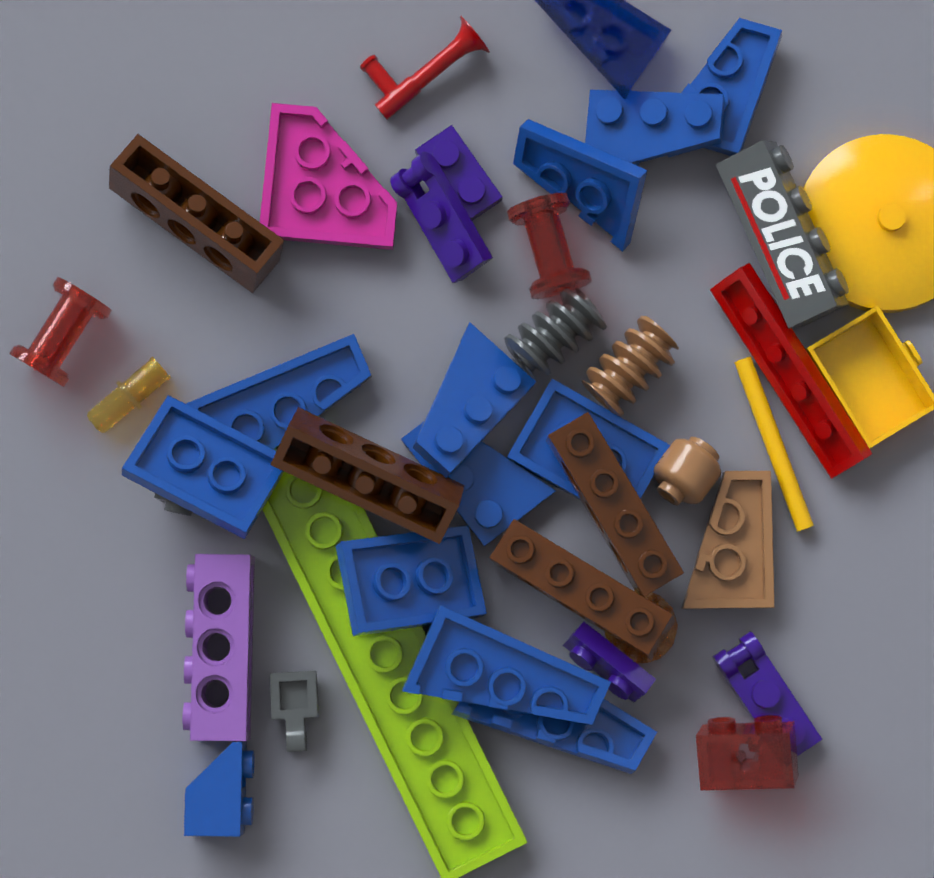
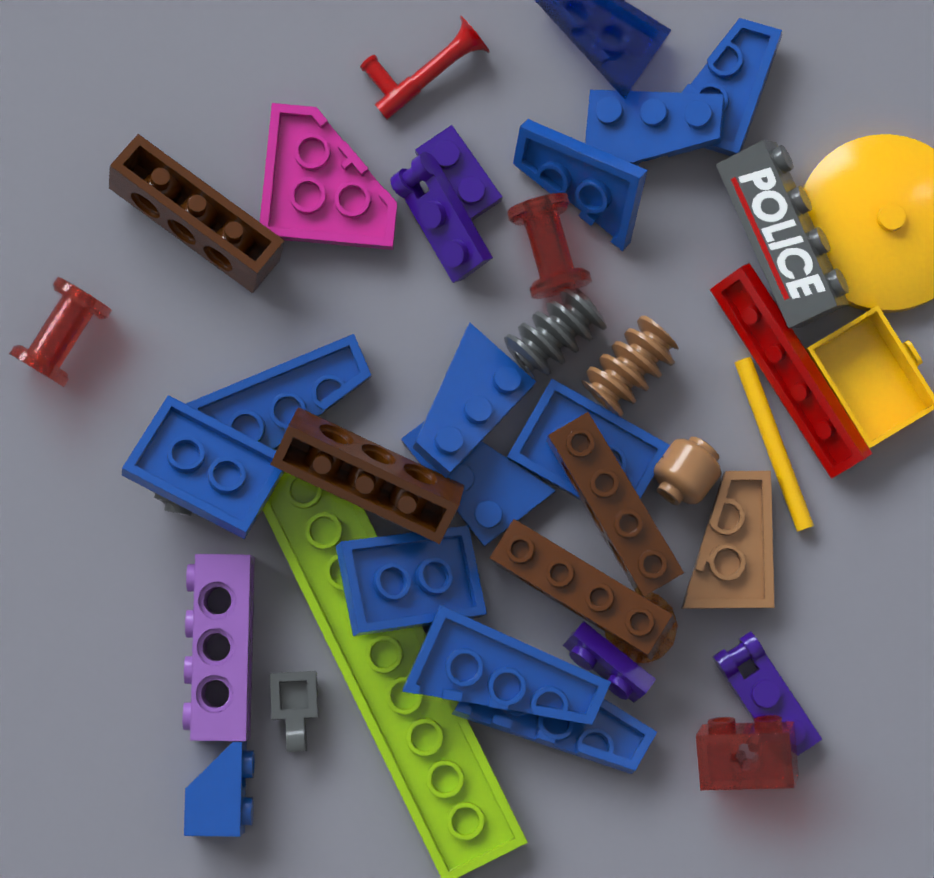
clear yellow axle [87,356,171,433] -> none

